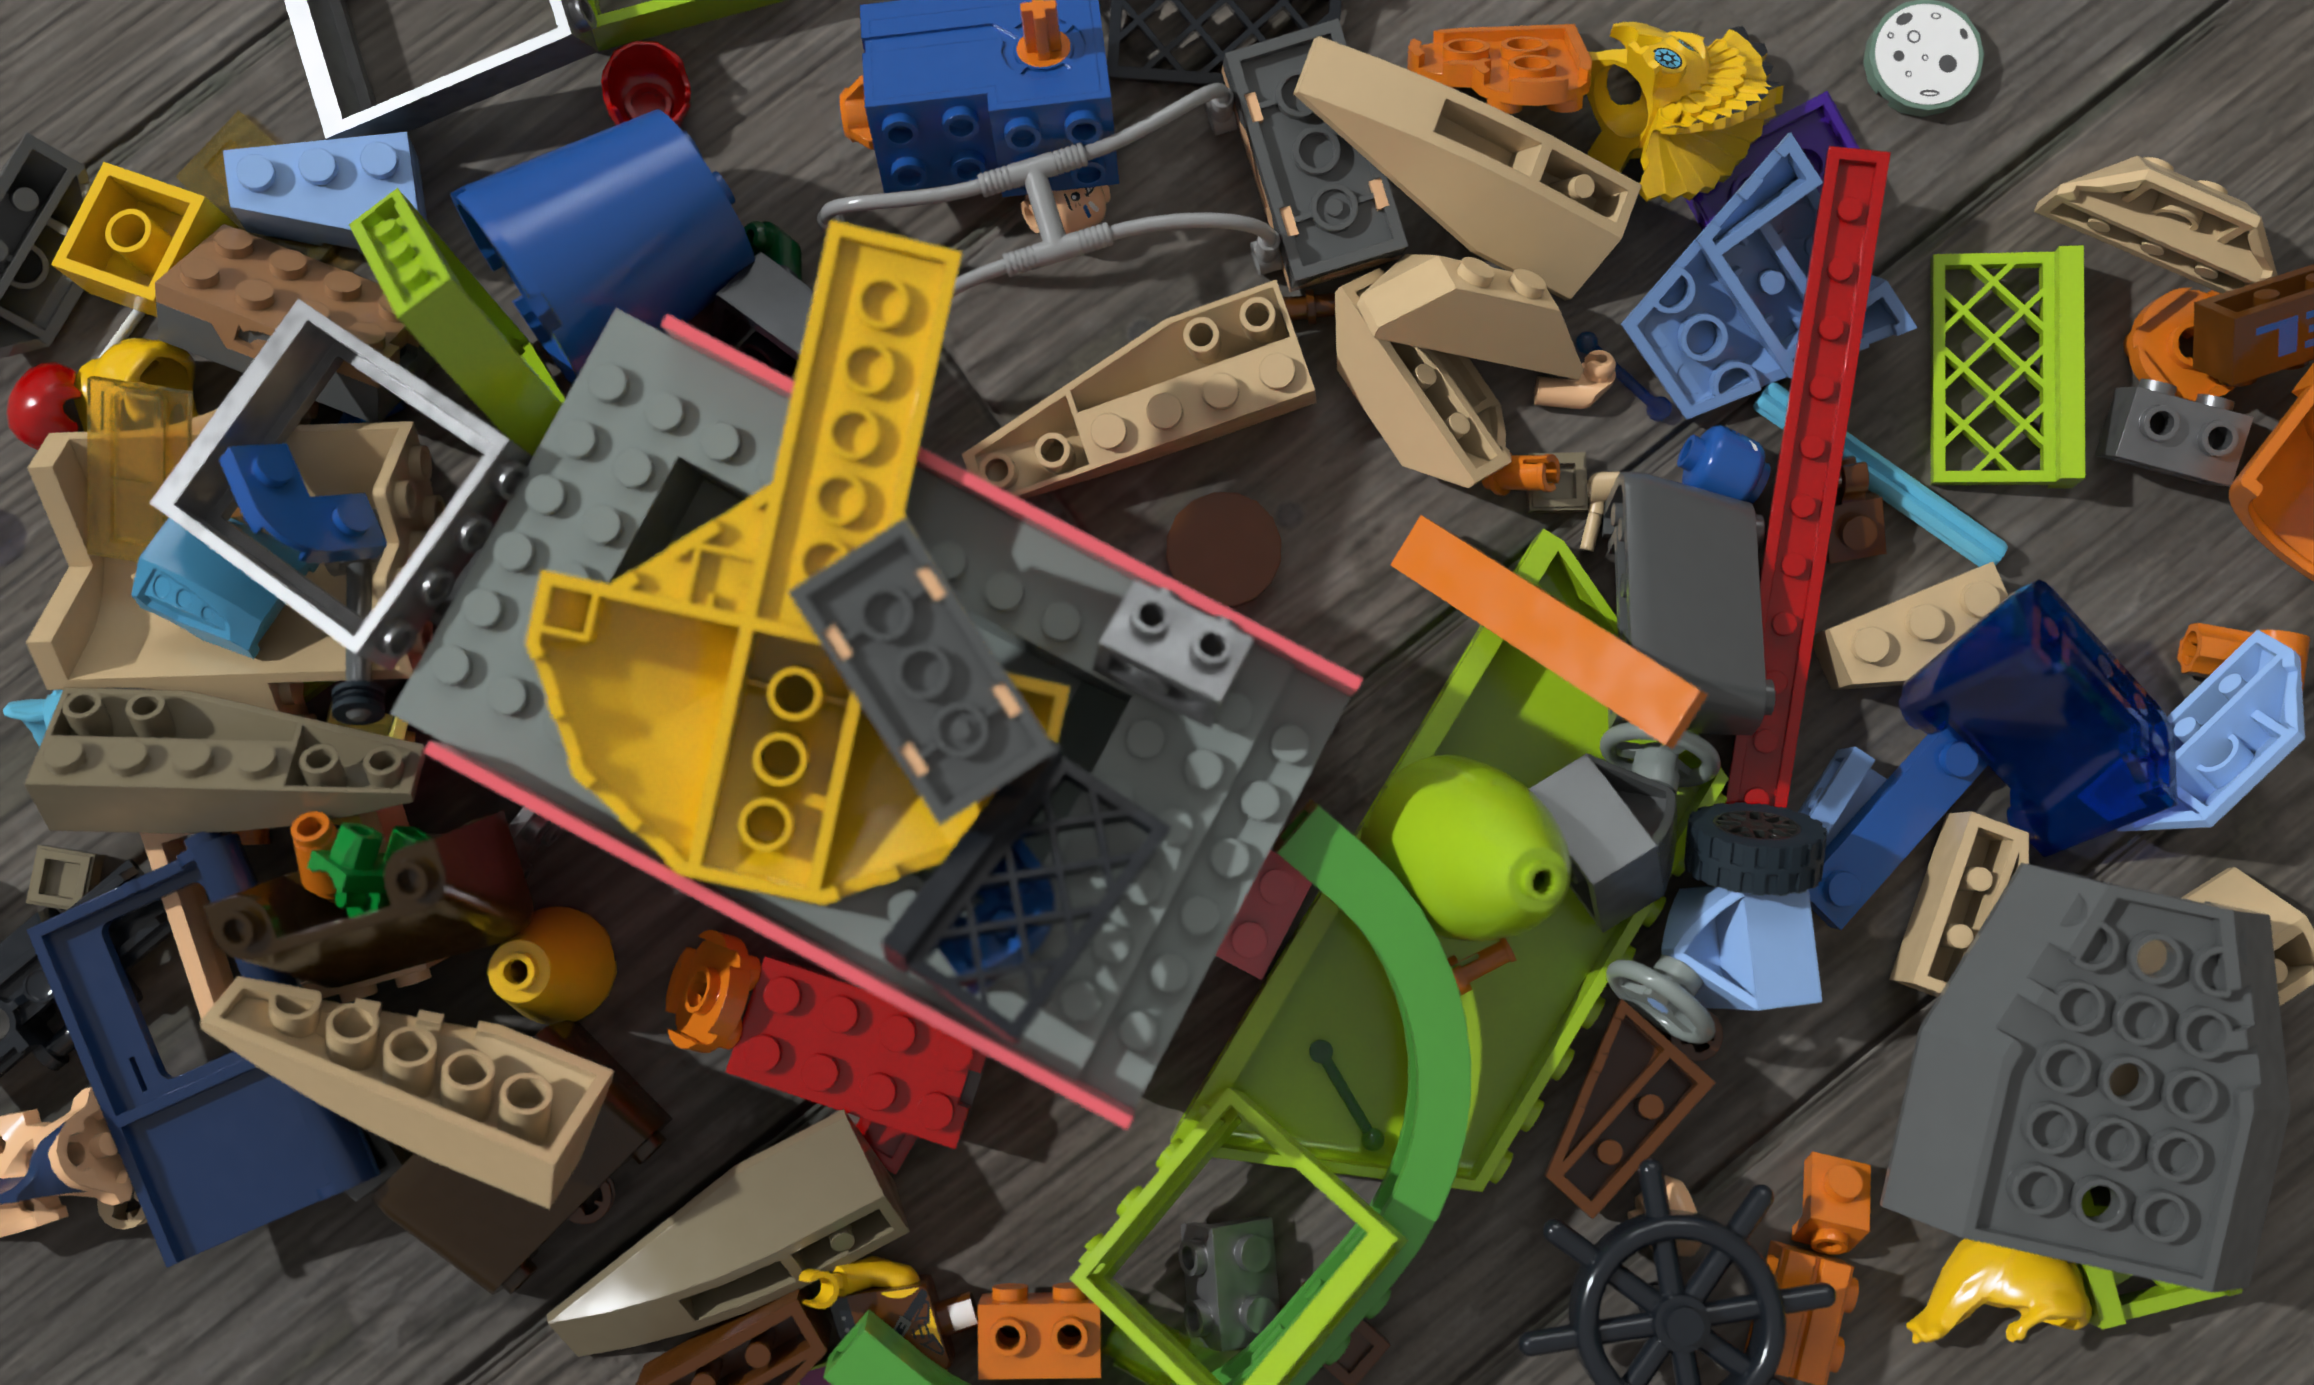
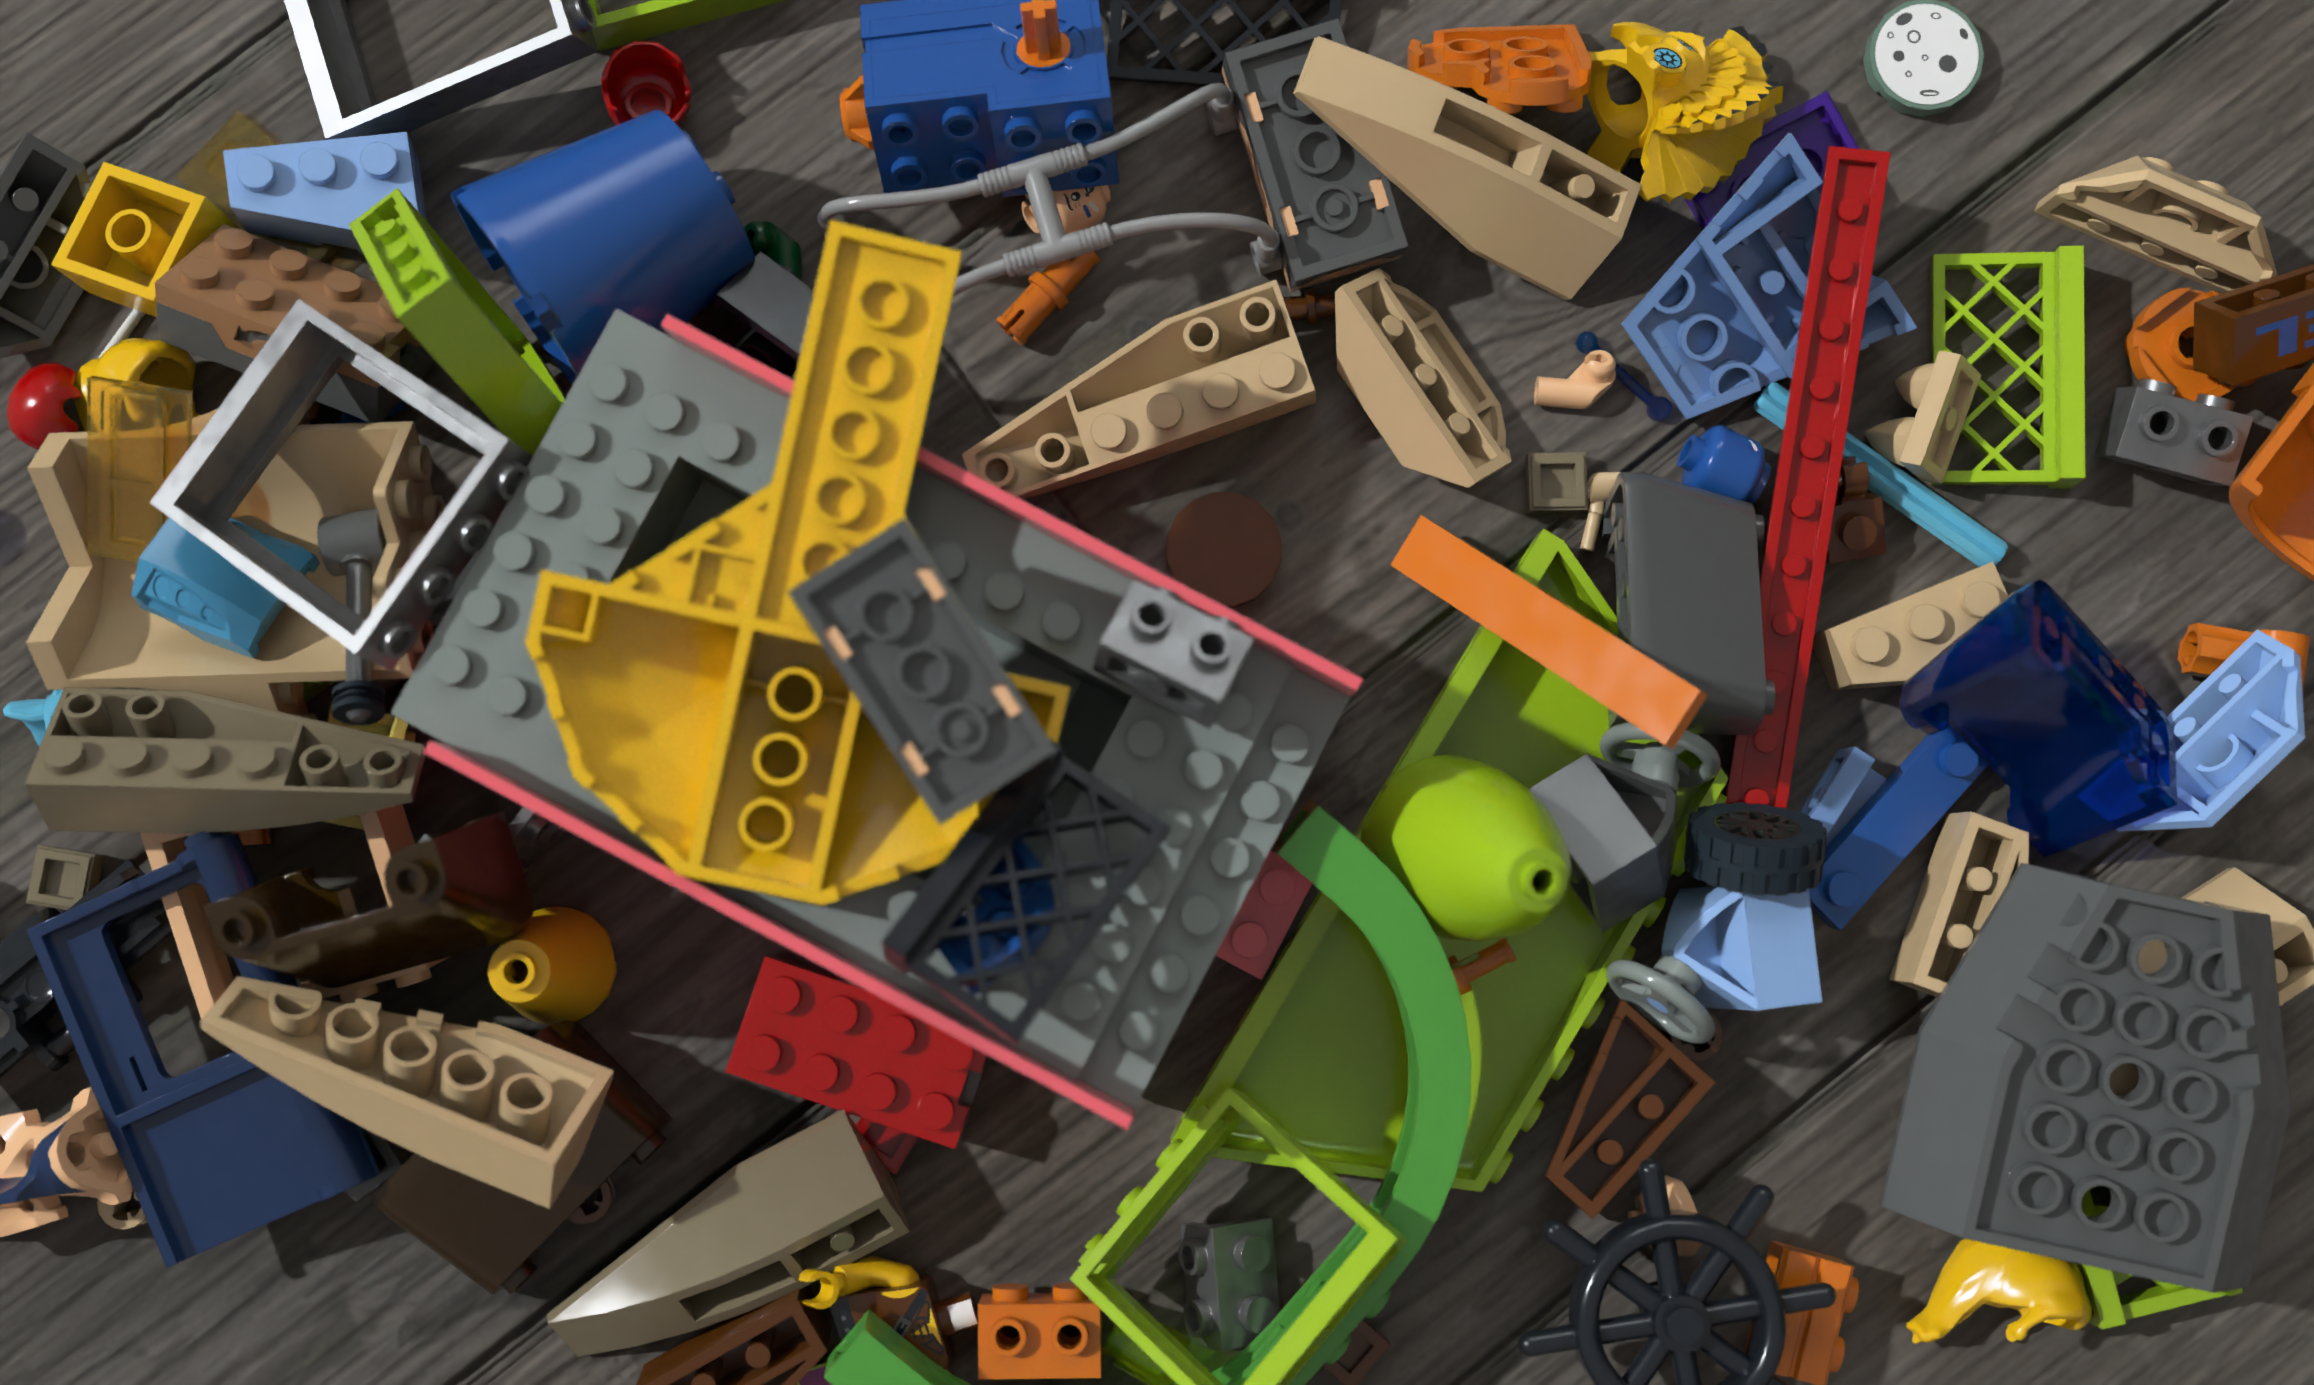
blue plate [219,443,387,563] -> none
orange cone [291,811,339,899] -> none
green hips [307,823,432,918] -> none
orange plate [665,930,761,1053] -> none
clear green hinge [1309,1039,1385,1152] -> none
tan wedge [1357,254,1584,380] -> none
orange pin [1481,452,1560,496] -> none
orange bracket [1791,1151,1871,1255] -> none
none -> orange pin [995,252,1101,346]
none -> tan tile [1865,351,1981,484]

